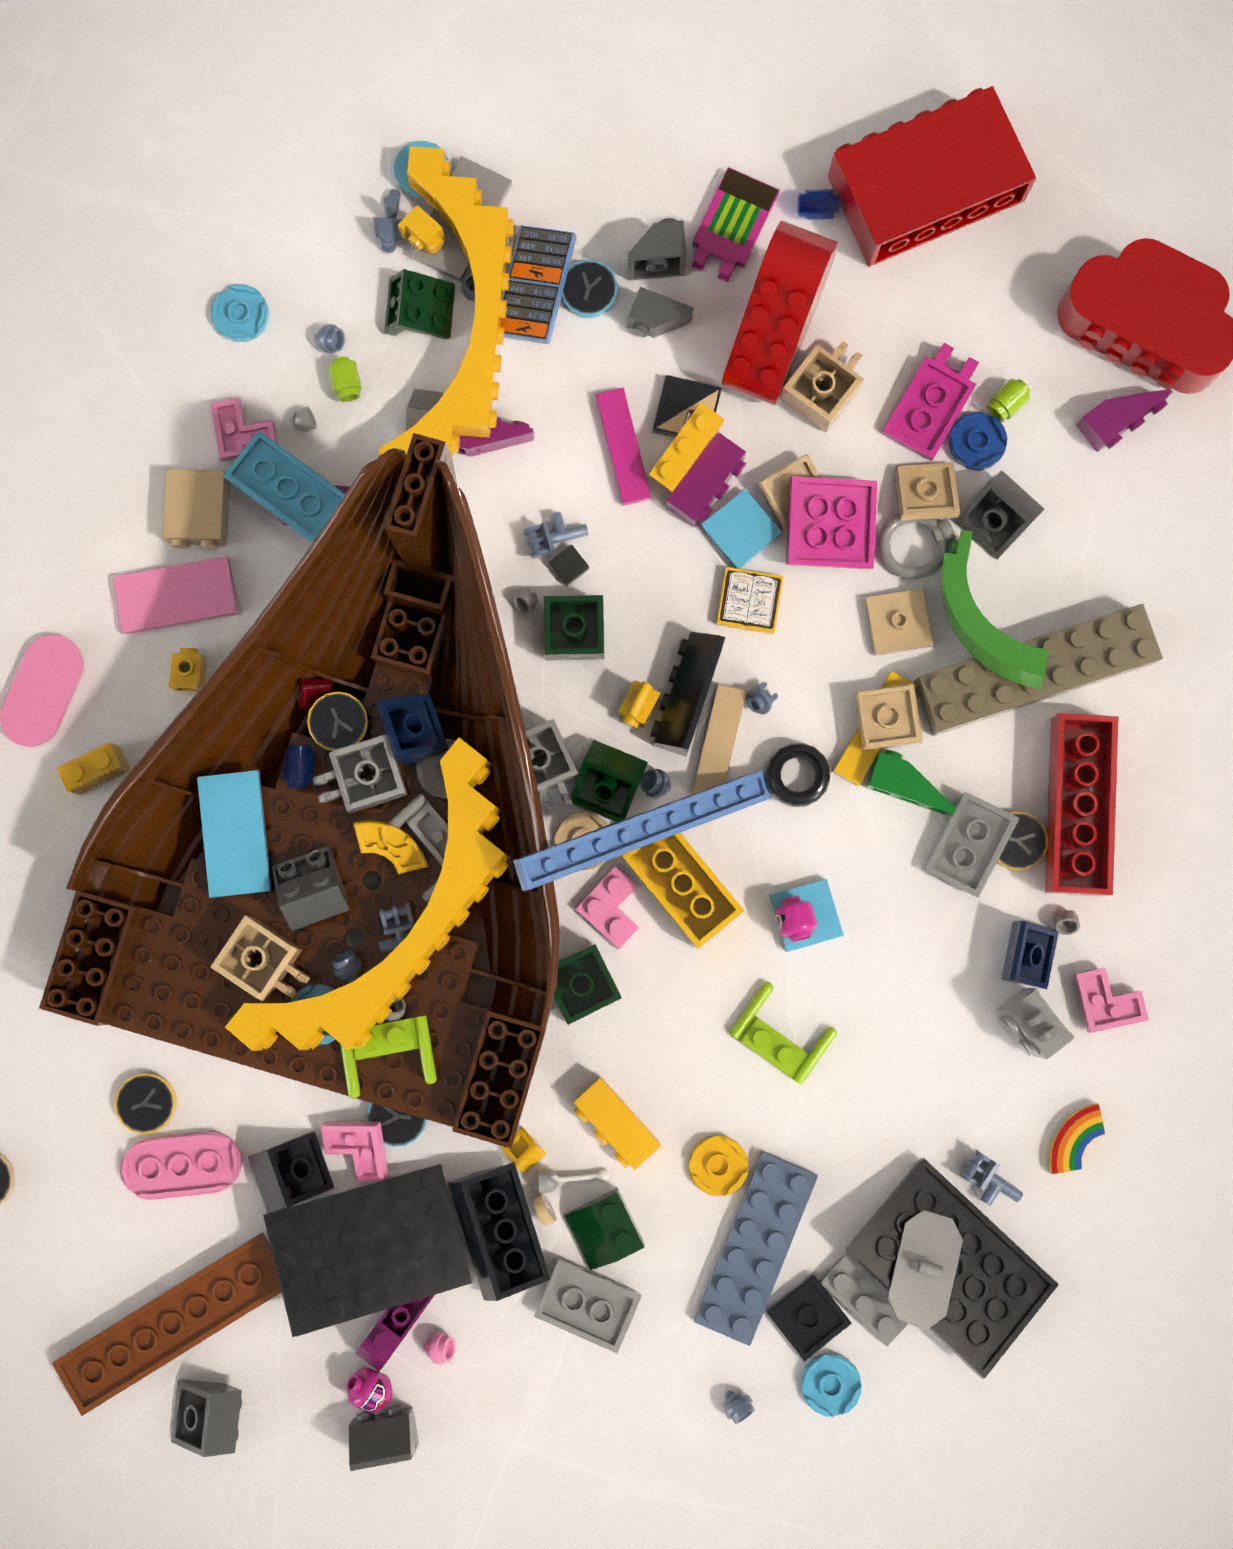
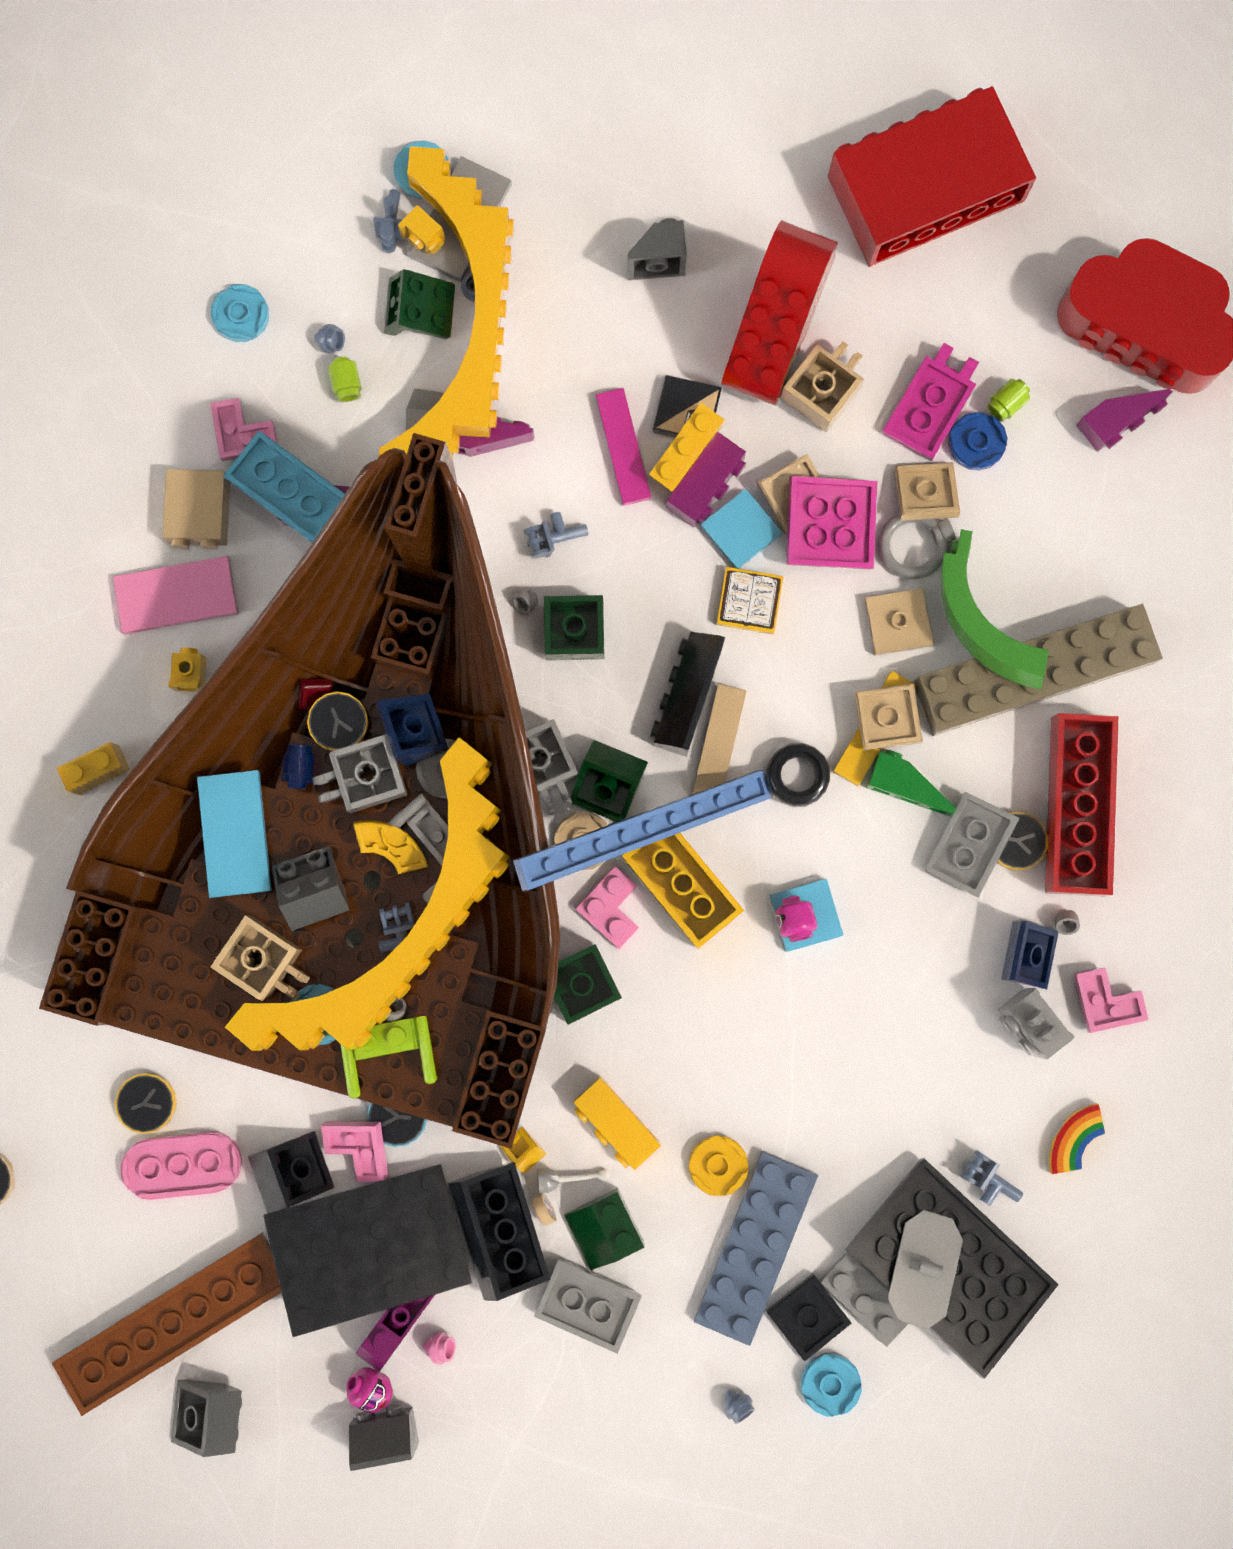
bright pink tile [0,634,84,747] -> none
light grey hinge [293,406,317,432] -> none
sand blue plate [331,951,362,983] -> none
tile [500,225,577,345] -> none
pearl dark grey tile [549,545,590,586] -> none
black tile [562,260,617,318] -> none
yellow brick [618,680,661,729] -> none
dark grey slope [627,287,694,338] -> none
sand blue plate [641,769,671,798] -> none
tile [692,167,780,282] -> none
lime plate [729,982,837,1085] -> none
sand blue plate [746,682,778,714] -> none
clear blue brick [798,189,840,220] -> none
dark grey slope [955,470,1044,560] -> none

